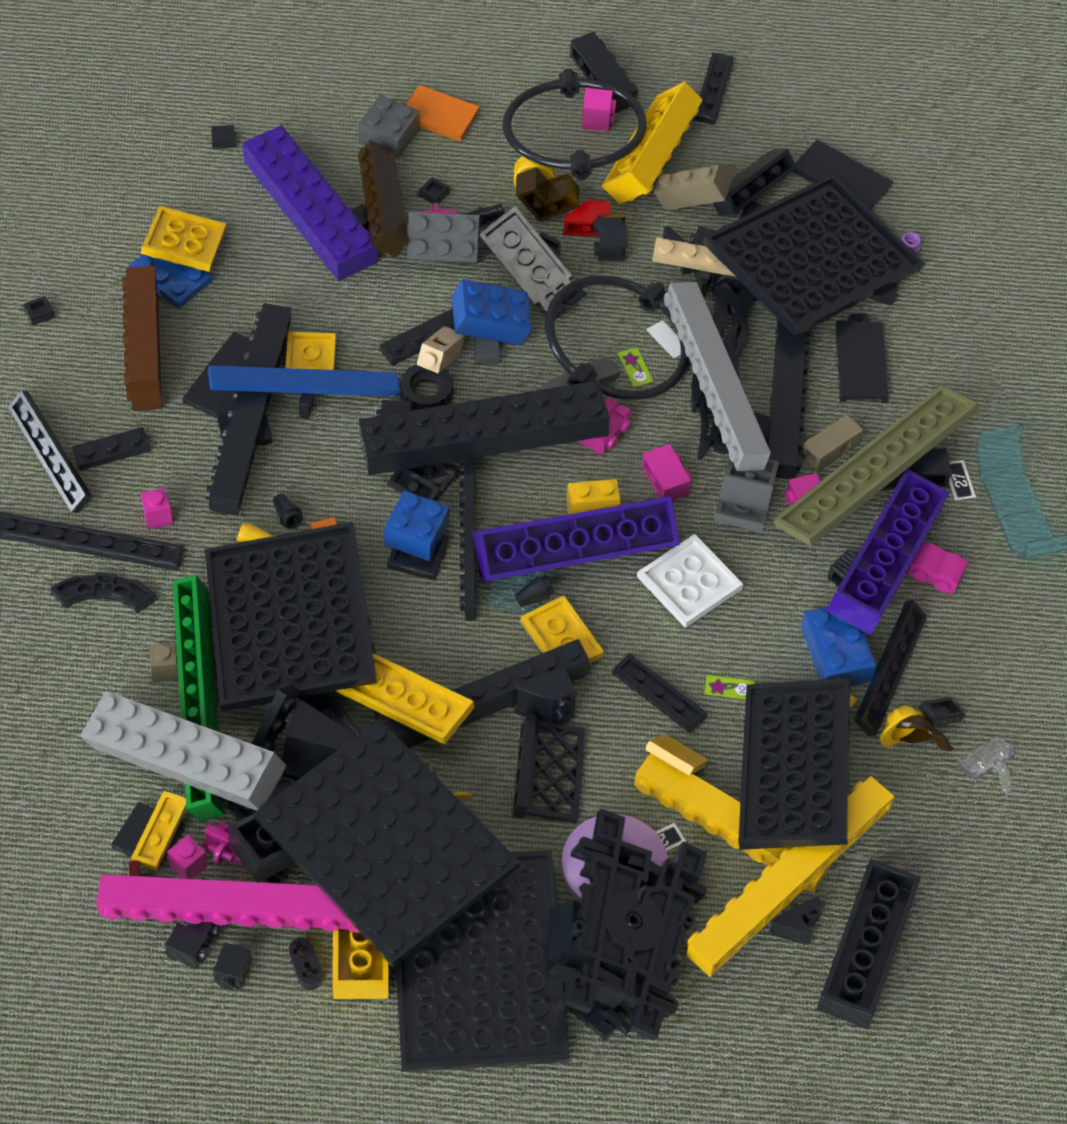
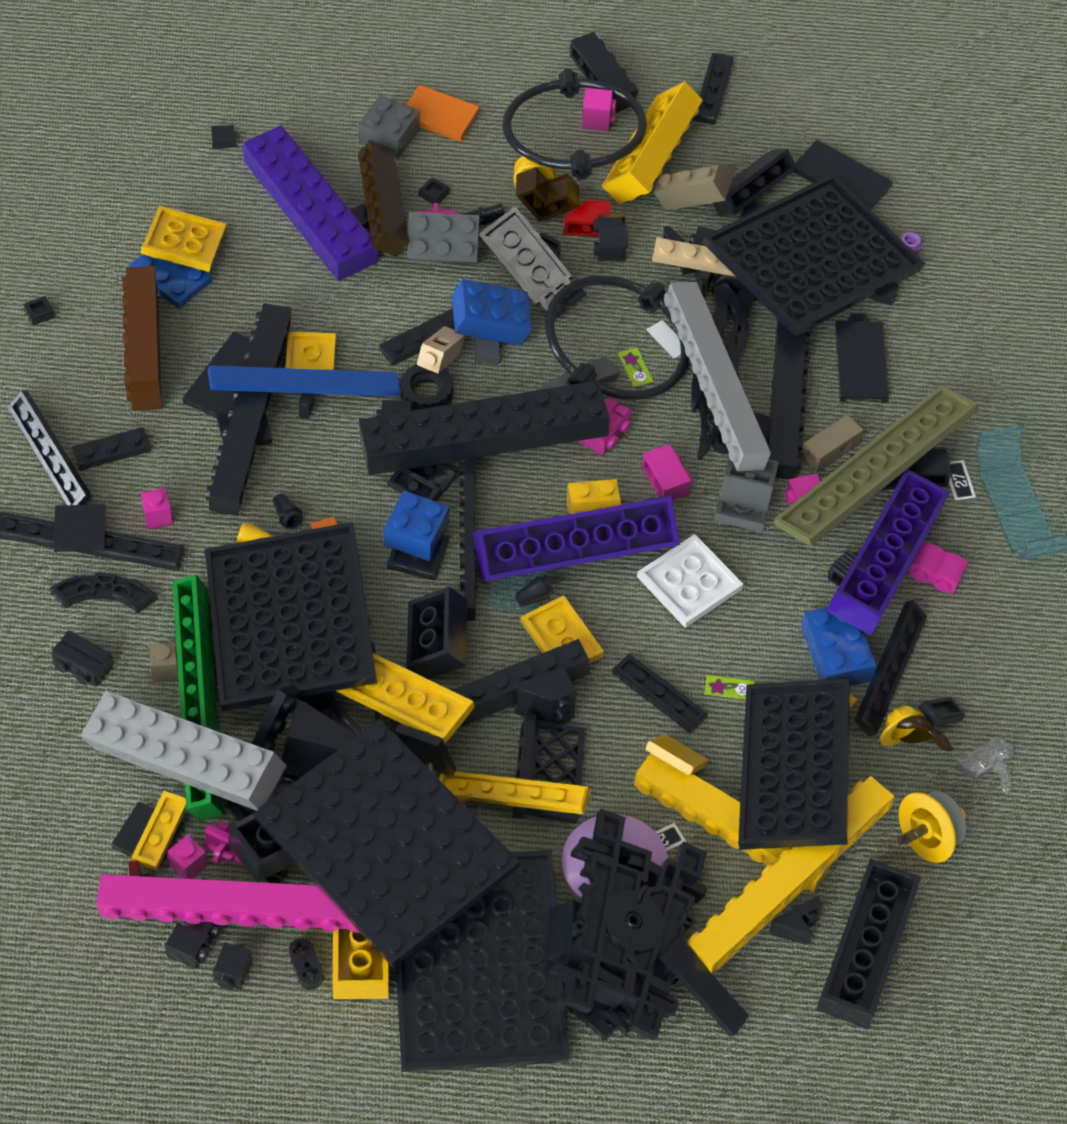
none -> black brick [51,630,114,687]
none -> black tile [54,504,106,552]
none -> black tile [395,724,457,777]
none -> black brick [406,586,467,679]
none -> yellow tile [439,771,591,815]
none -> black tile [659,936,749,1037]
none -> yellow piece [897,791,966,863]

